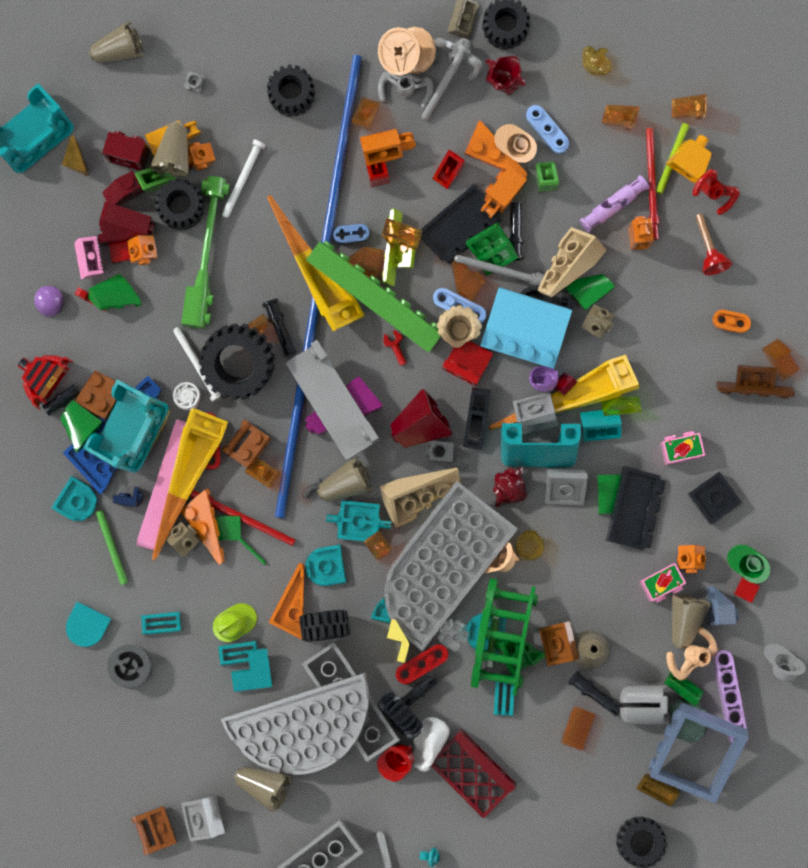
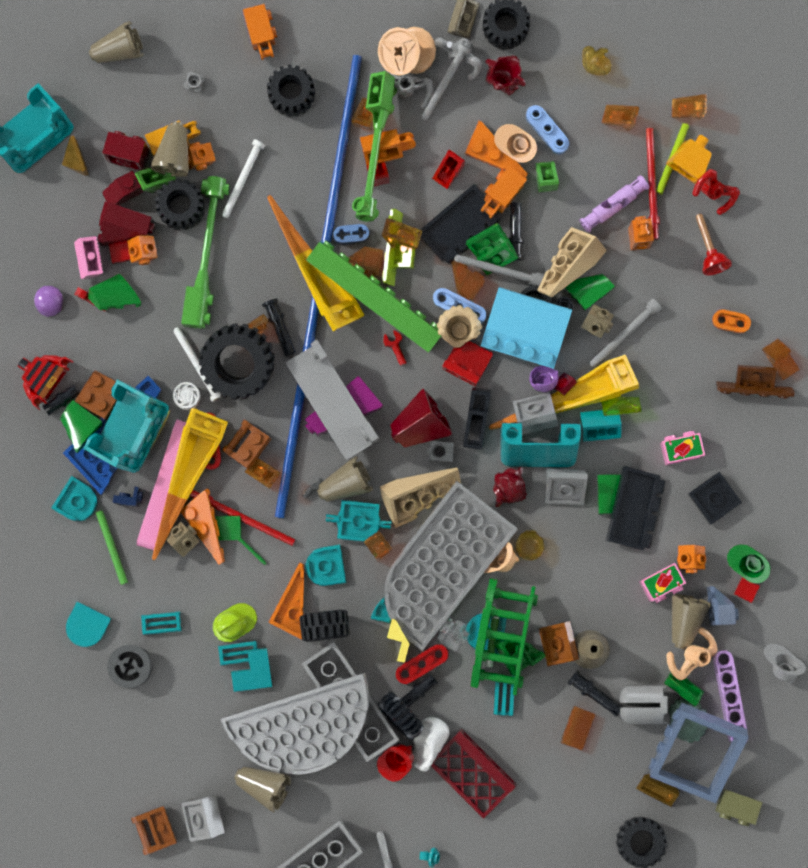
none -> orange brick [243,4,277,60]
none -> bright green bar [352,71,397,222]
none -> light grey piece [590,298,662,367]
none -> olive brick [715,789,763,827]

